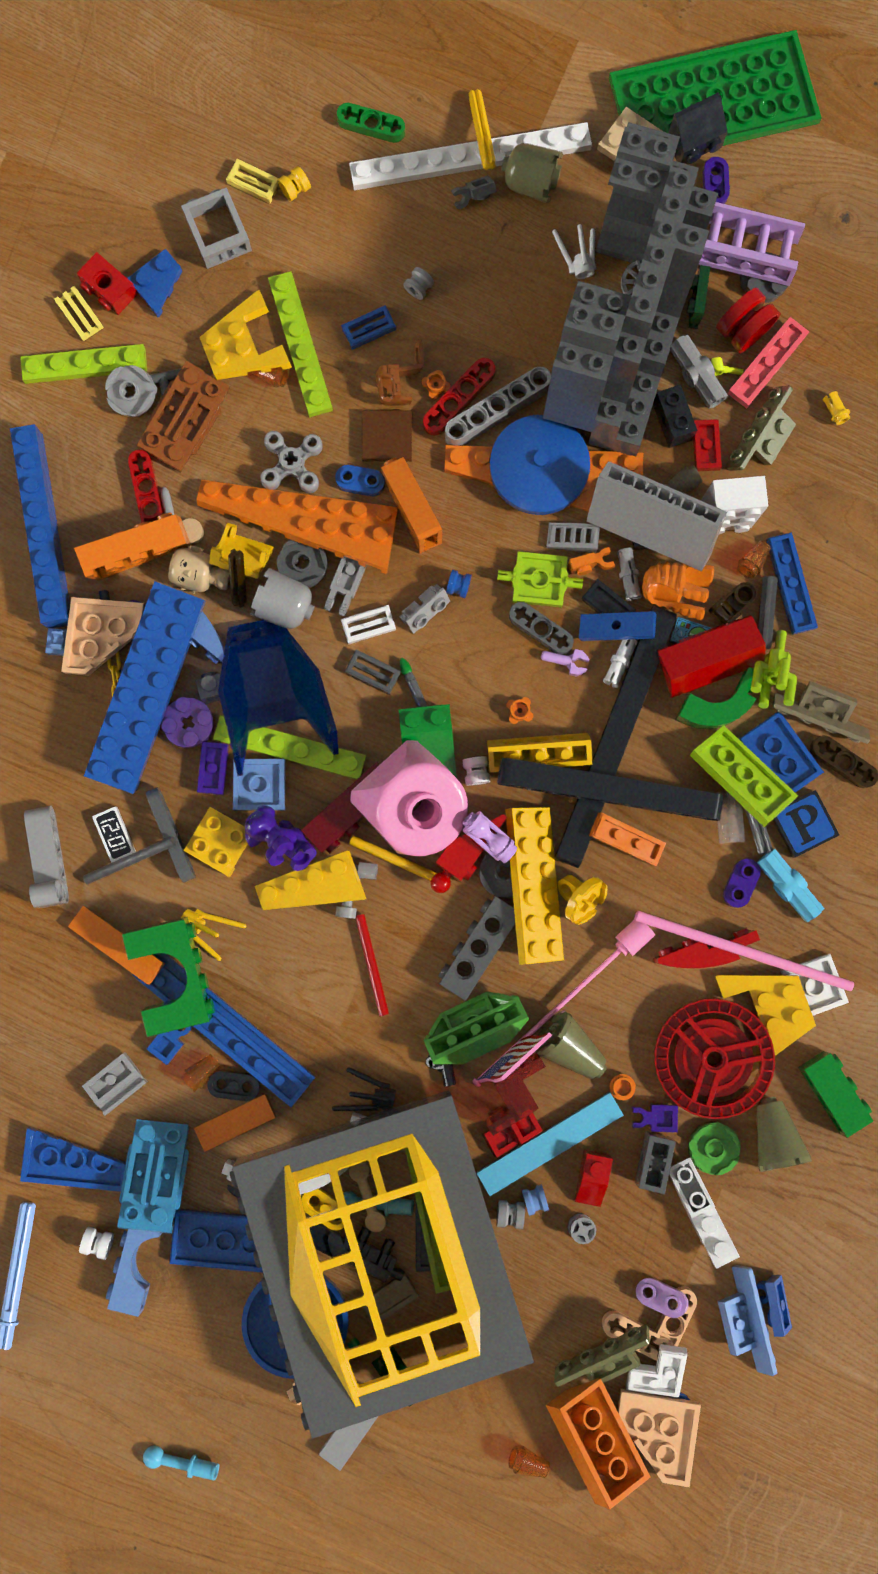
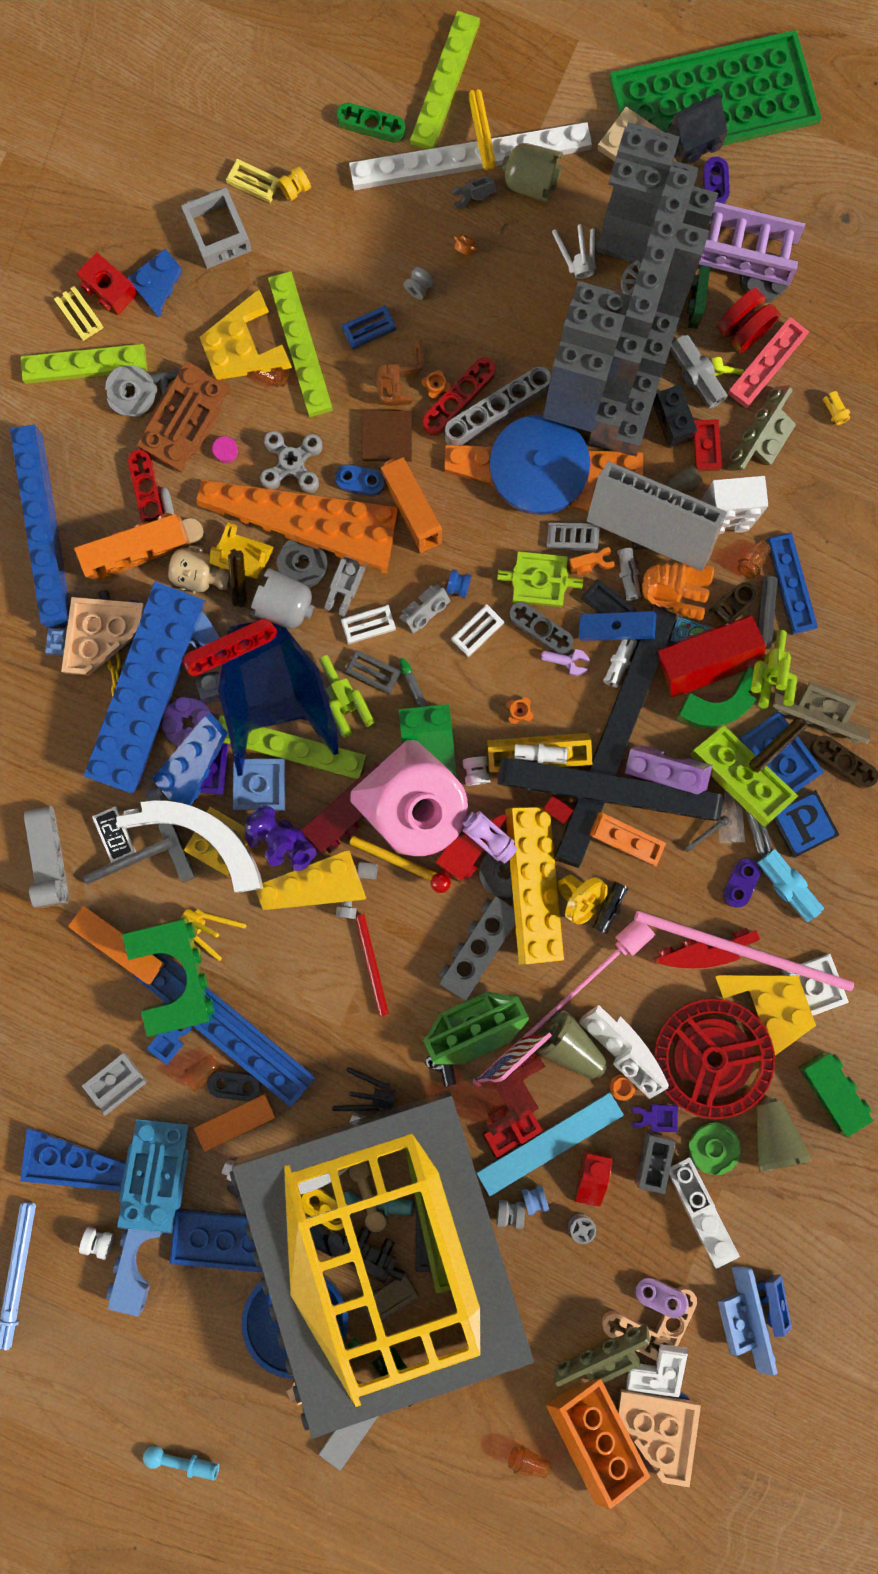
none -> white arch [116,801,263,893]
none -> wing [152,713,228,806]
none -> red beam [182,619,277,676]
none -> dark pink tile [212,436,238,463]
none -> lime plant [319,655,375,739]
none -> lime plate [410,11,480,150]
none -> white tile [451,604,504,658]
none -> orange plate [454,234,479,256]
none -> white pin [514,743,567,764]
none -> red slope [543,795,573,823]
none -> white slope [579,1005,669,1099]
none -> black pin [592,881,629,934]
none -> medium lavender arch [625,745,713,794]
none -> dark grey hinge [684,816,729,852]
none -> dark brown axle [749,717,807,773]

